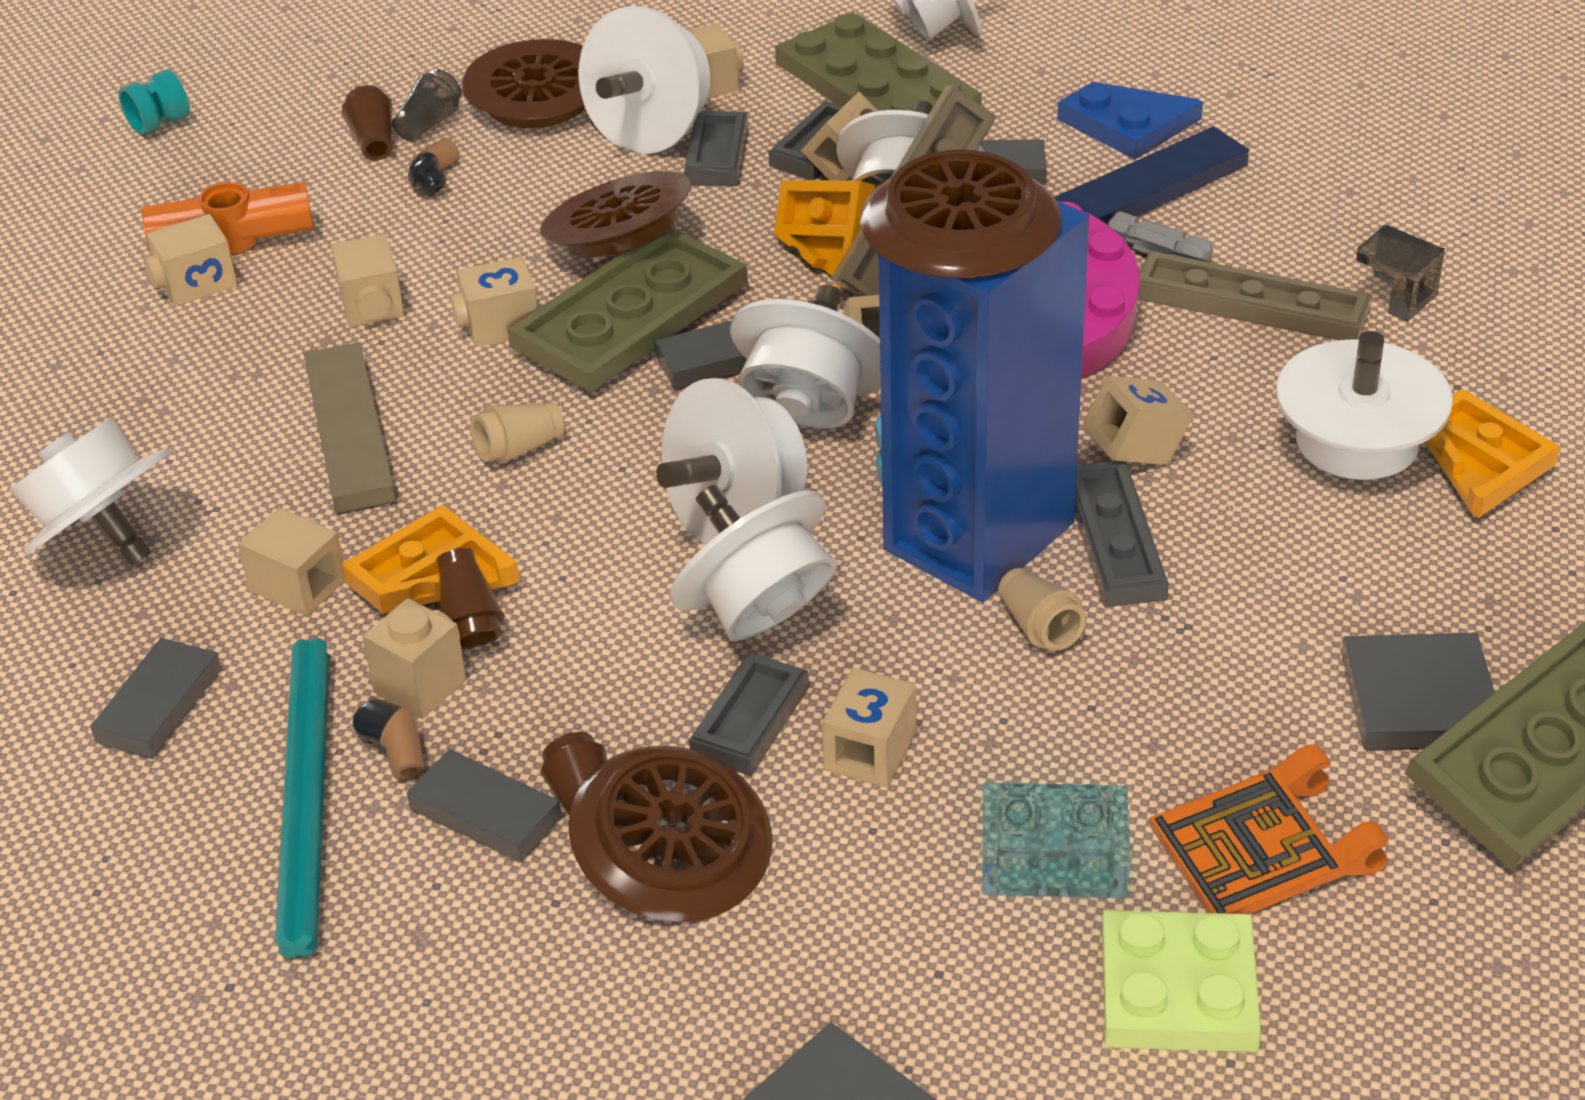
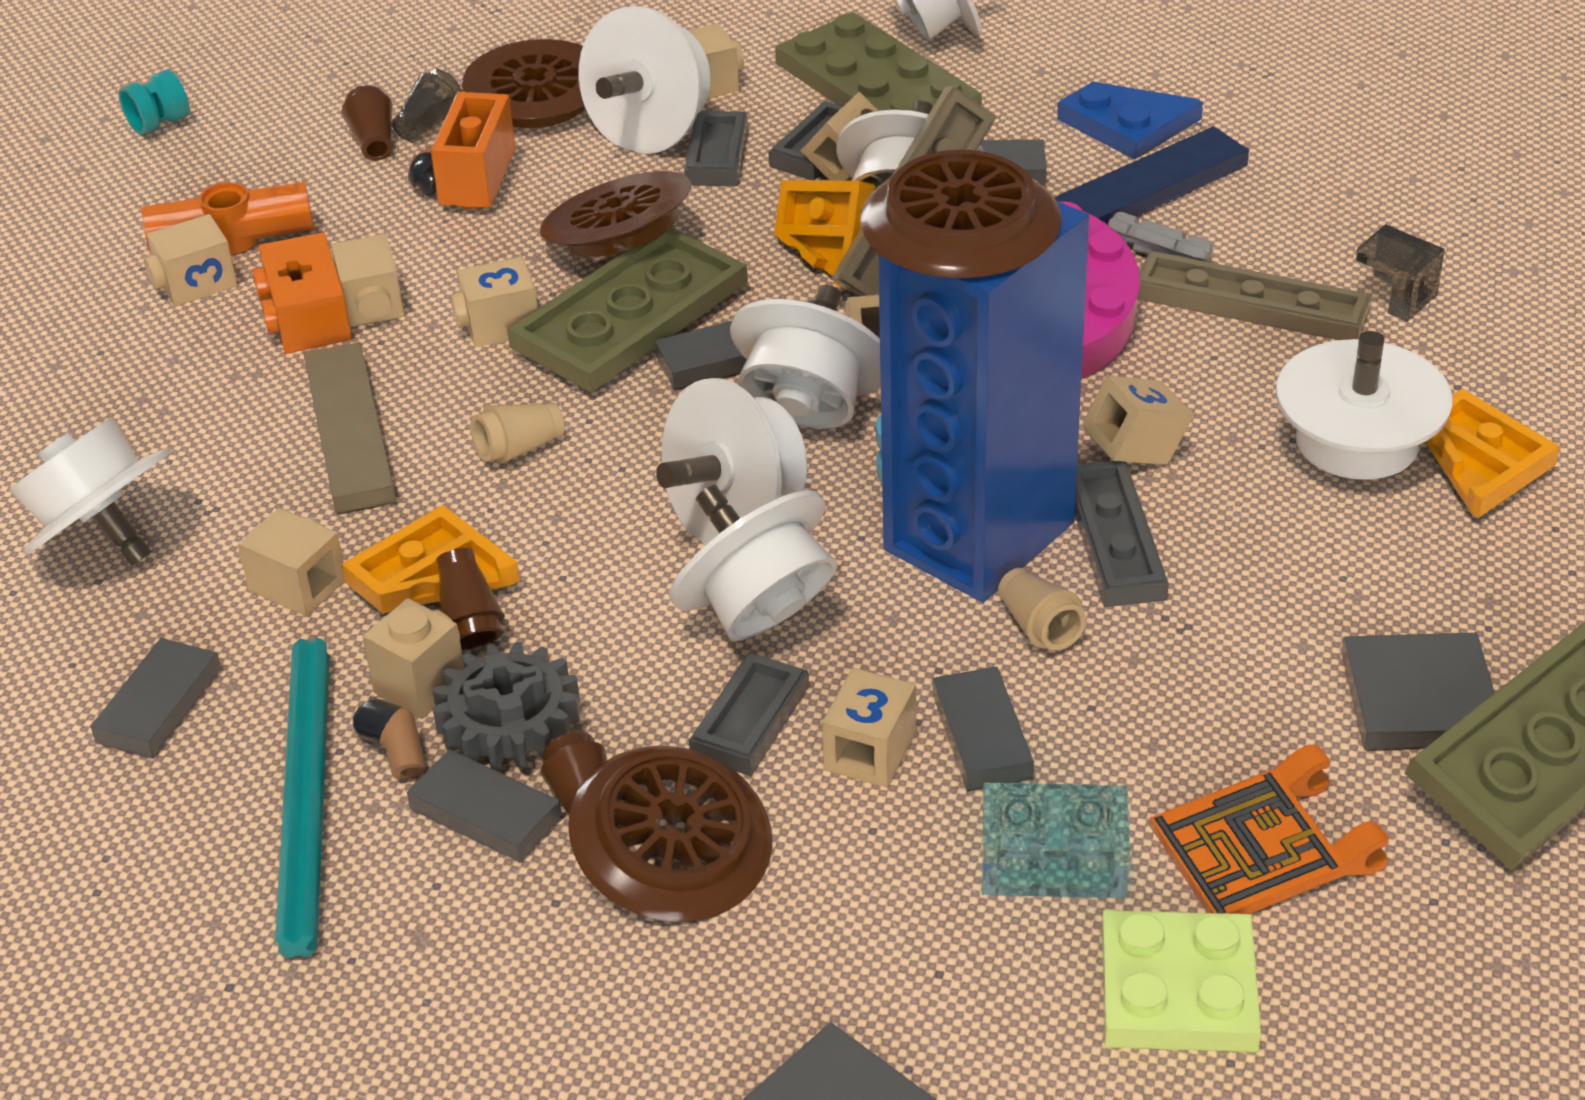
none -> orange brick [252,232,352,354]
none -> orange brick [431,92,516,209]
none -> dark grey gear [432,642,581,769]
none -> dark grey tile [932,667,1034,790]

